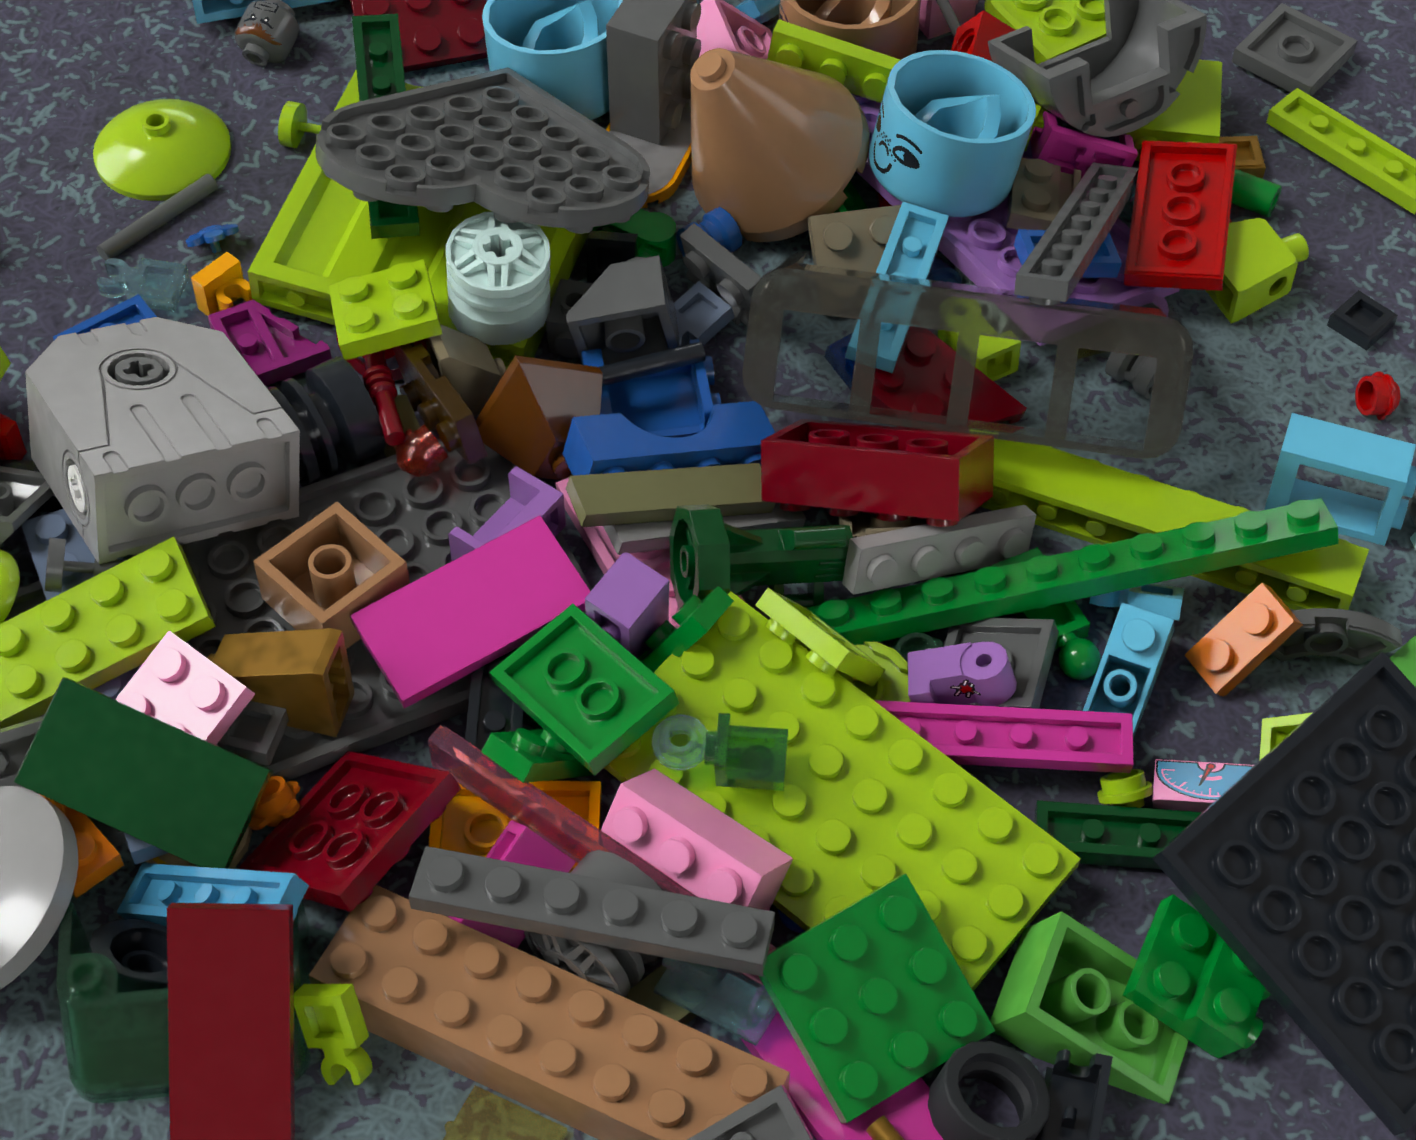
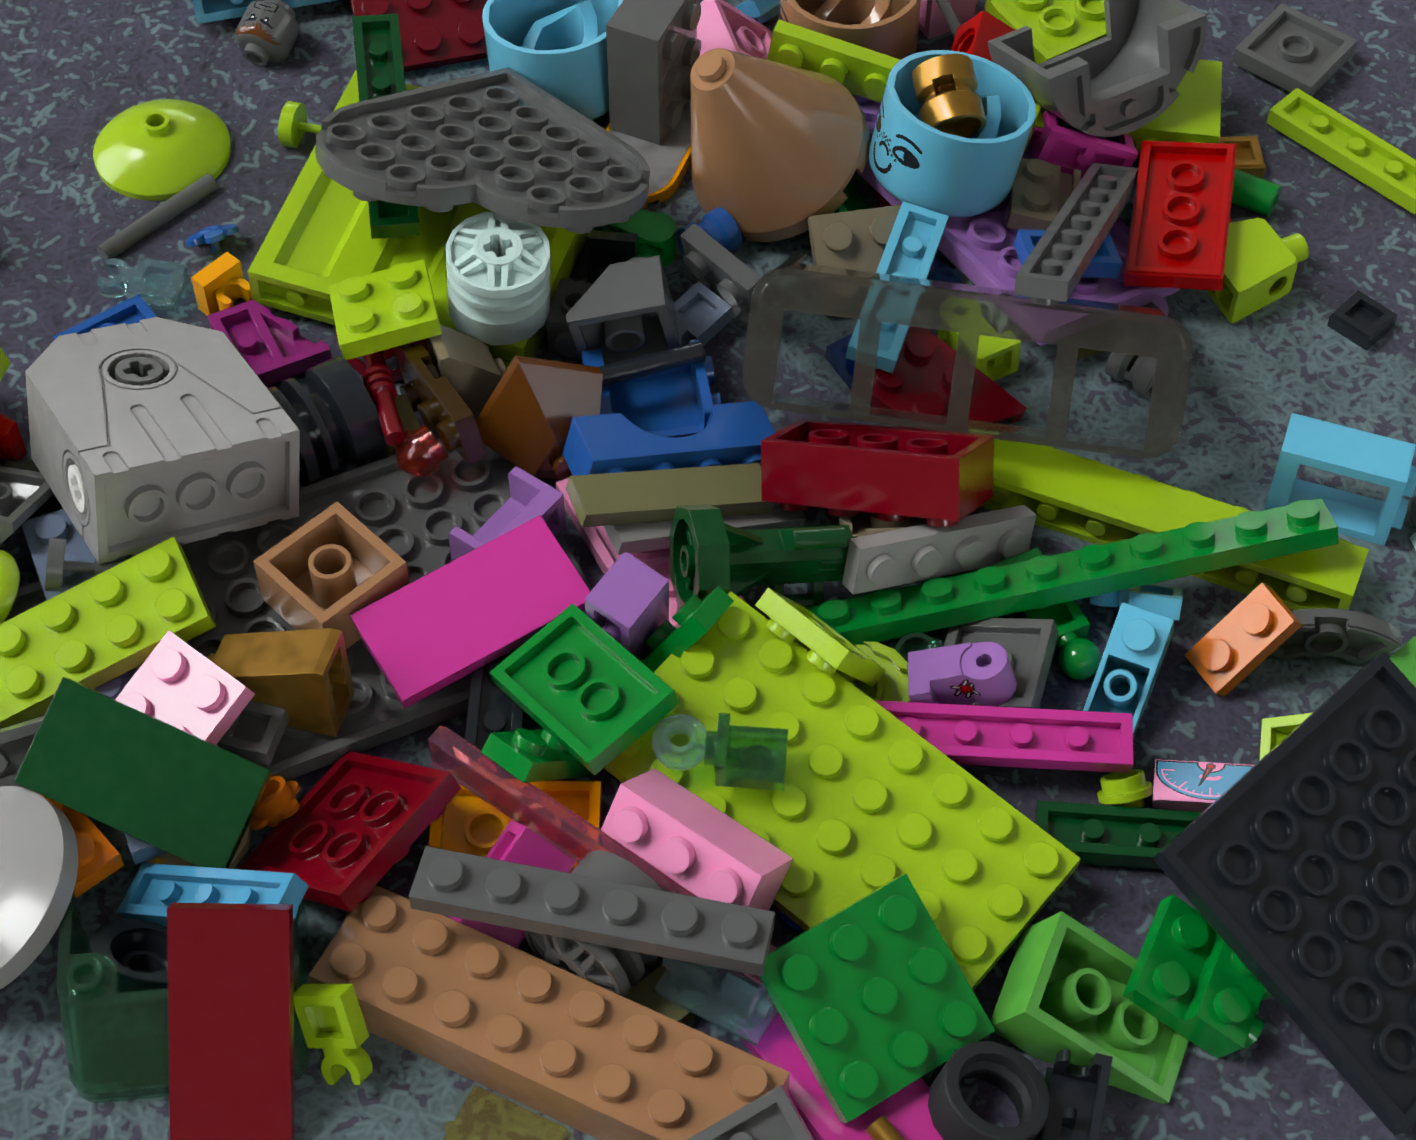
red plate [1355,371,1400,420] -> none
none -> pearl gold wheel [912,54,986,138]

